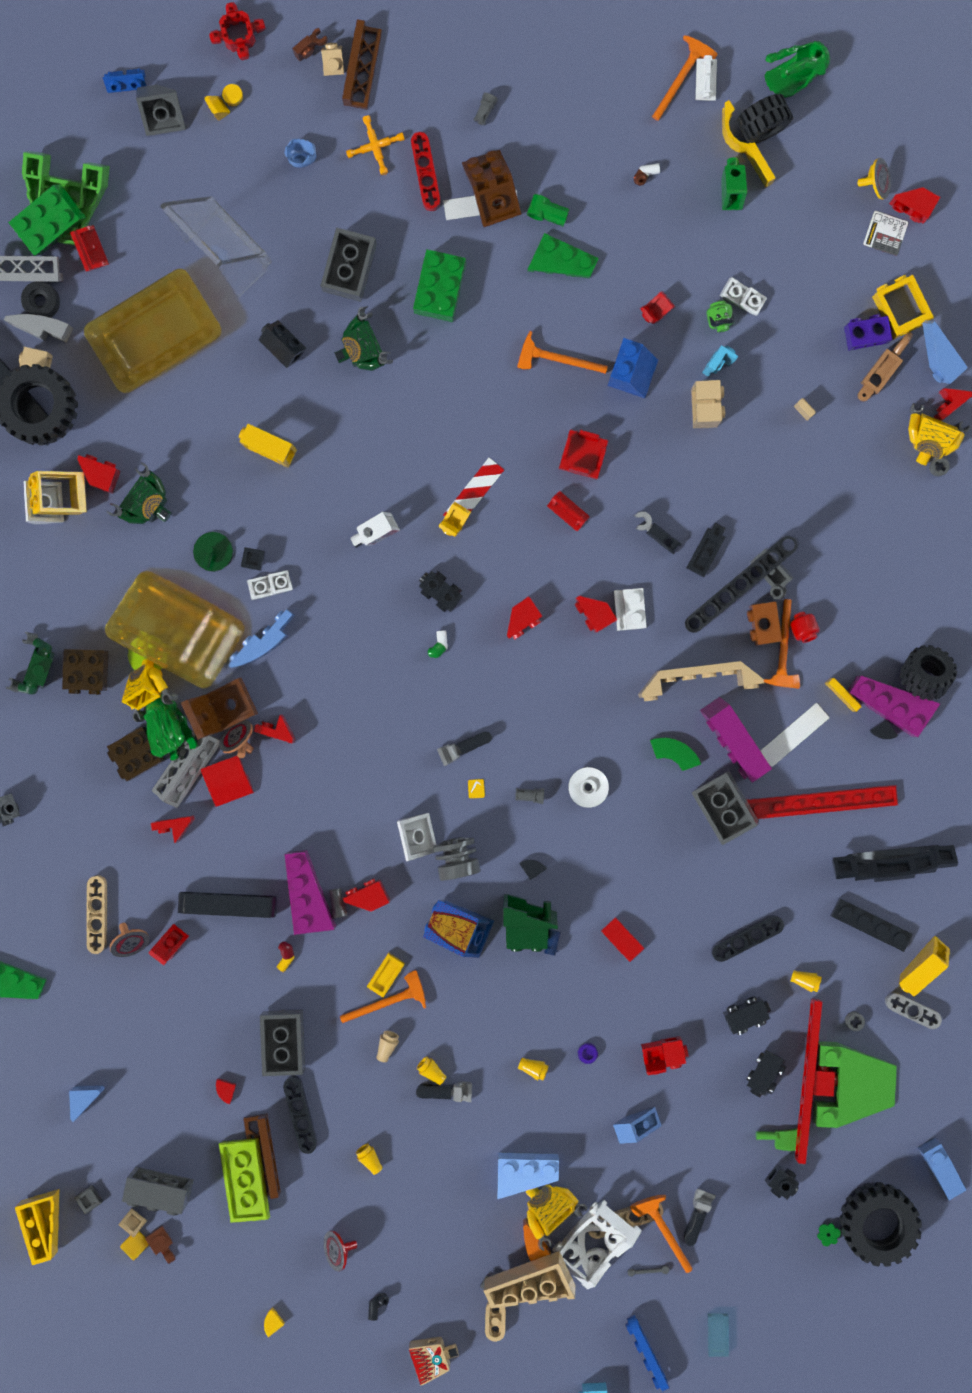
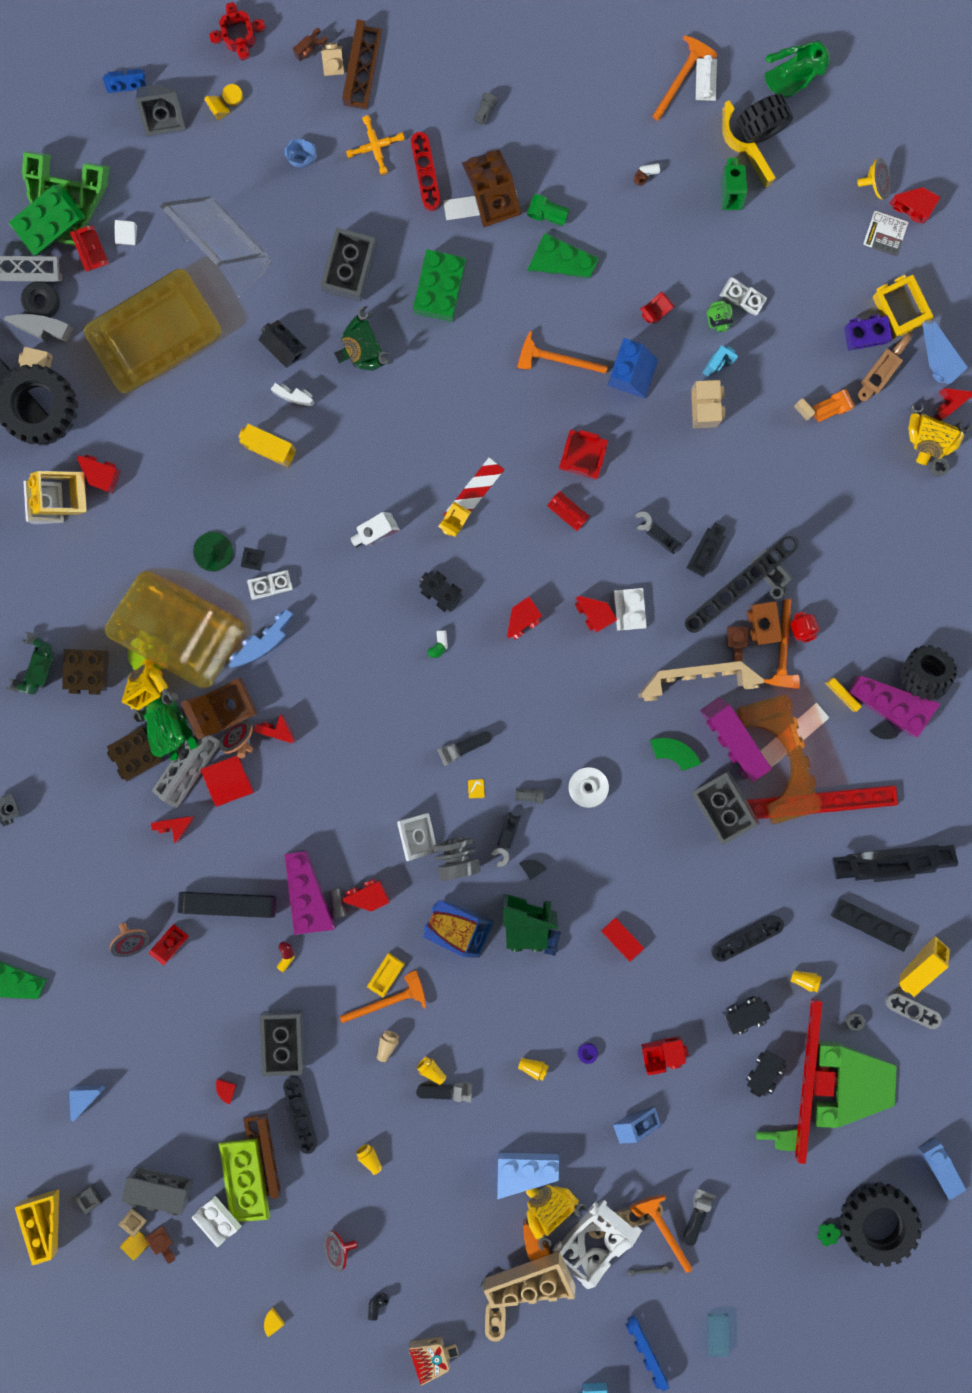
tan beam [87,875,107,954] -> none
dark green torso [106,462,171,524] -> none
black brick [765,1164,799,1200] -> none
none -> white slope [115,220,137,246]
none -> white bracket [192,1196,241,1247]
none -> white slope [271,383,315,406]
none -> black piece [491,812,521,867]
none -> copper plate [727,627,748,662]
none -> clear orange arch [737,694,822,824]
none -> orange piece [812,389,855,423]

